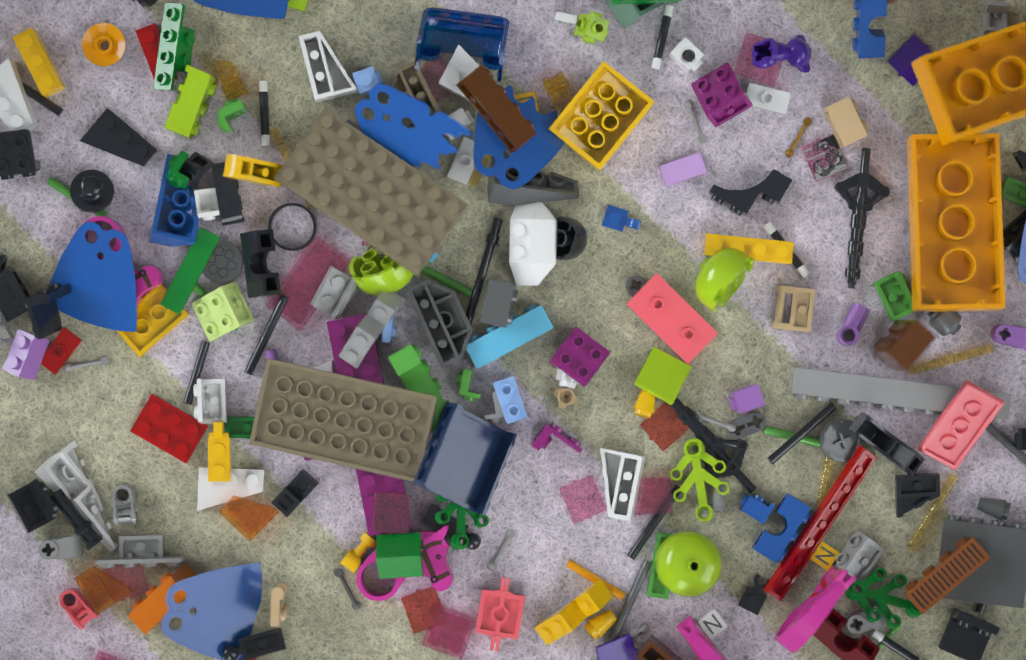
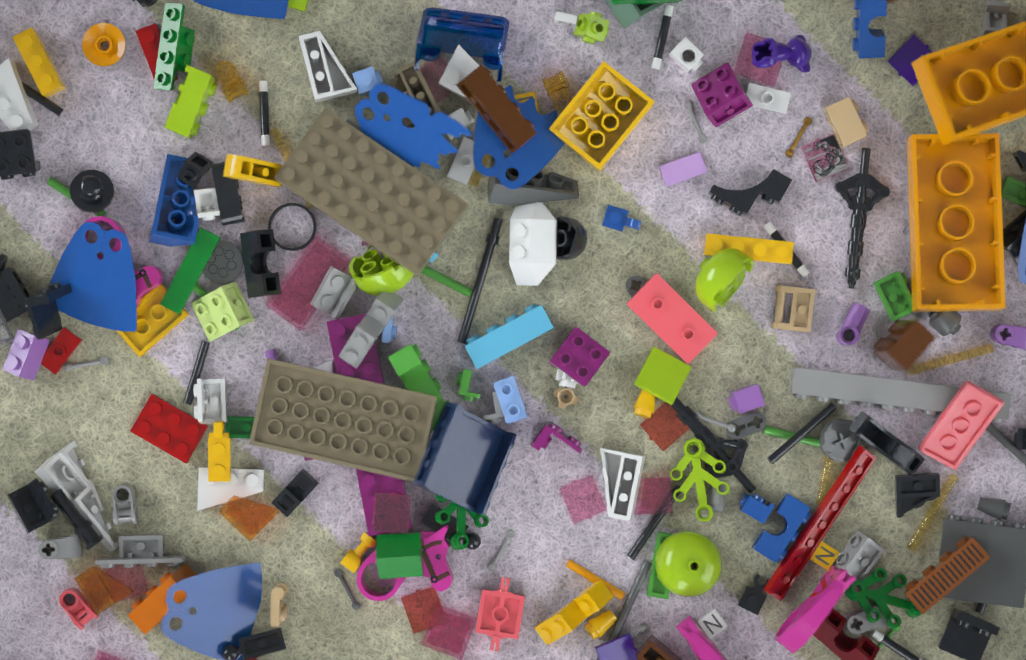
black wing [80,108,158,167] -> none
green bracket [166,150,189,189] -> none
bright green bracket [216,99,249,135] -> none
black bar [244,294,289,375] -> none
dark grey wedge [406,280,473,368] -> none
dark grey brick [480,279,518,328] -> none

